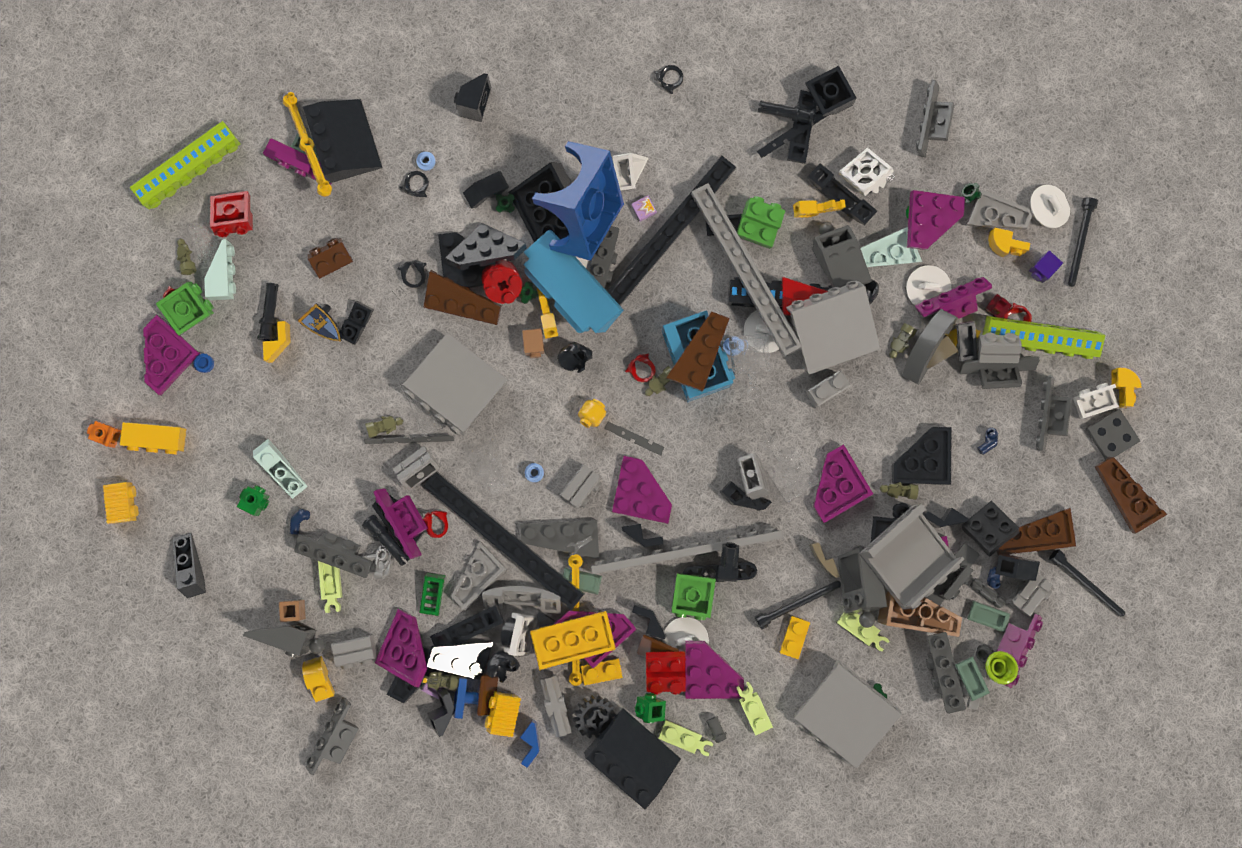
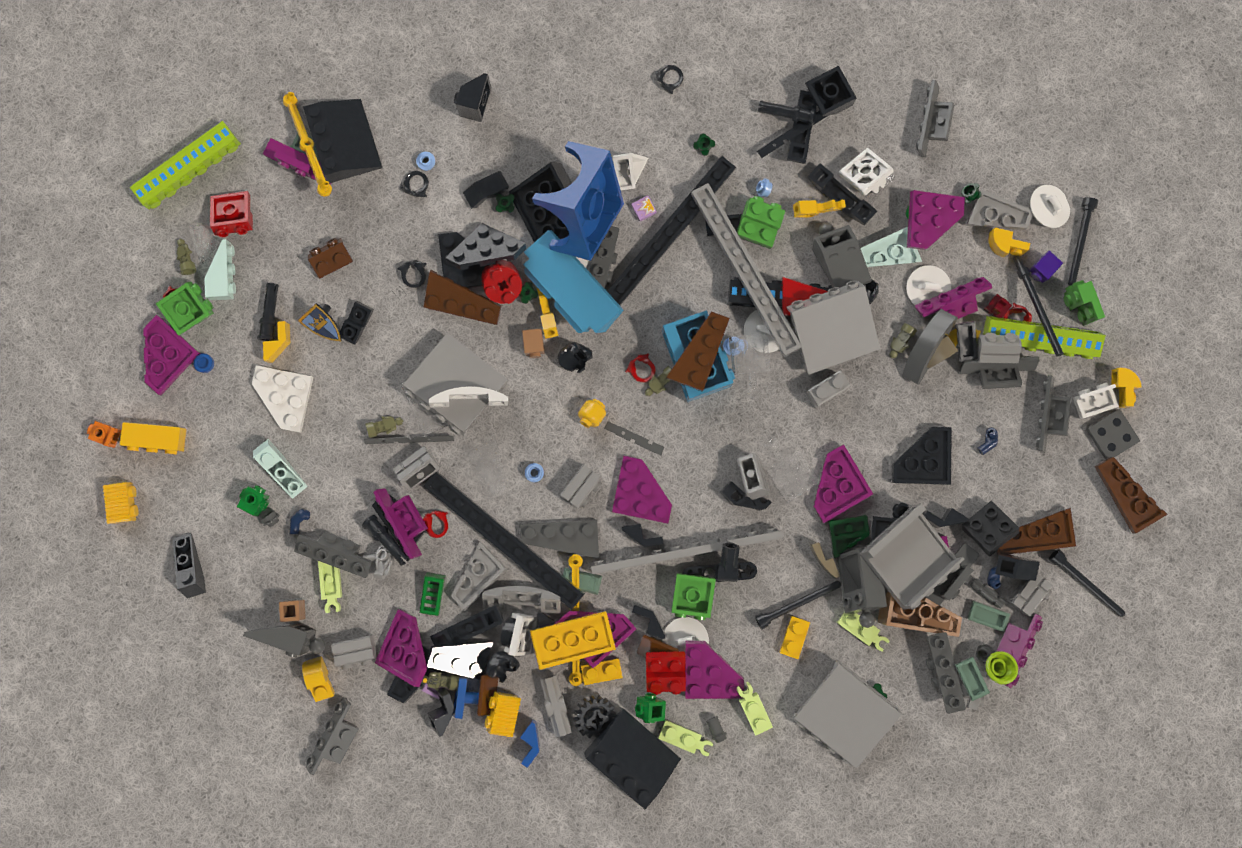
clear hand [566,536,593,555] -> none
olive piece [880,482,919,500] -> none
none -> white plate [252,366,313,433]
none -> dark grey plate [261,510,280,527]
none -> white slope [429,387,508,407]
none -> dark green plate [693,133,715,156]
none -> light blue plate [756,178,773,197]
none -> dark green wing [828,515,870,558]
none -> black bar [1013,255,1064,357]
none -> bright green plate [1063,280,1105,326]

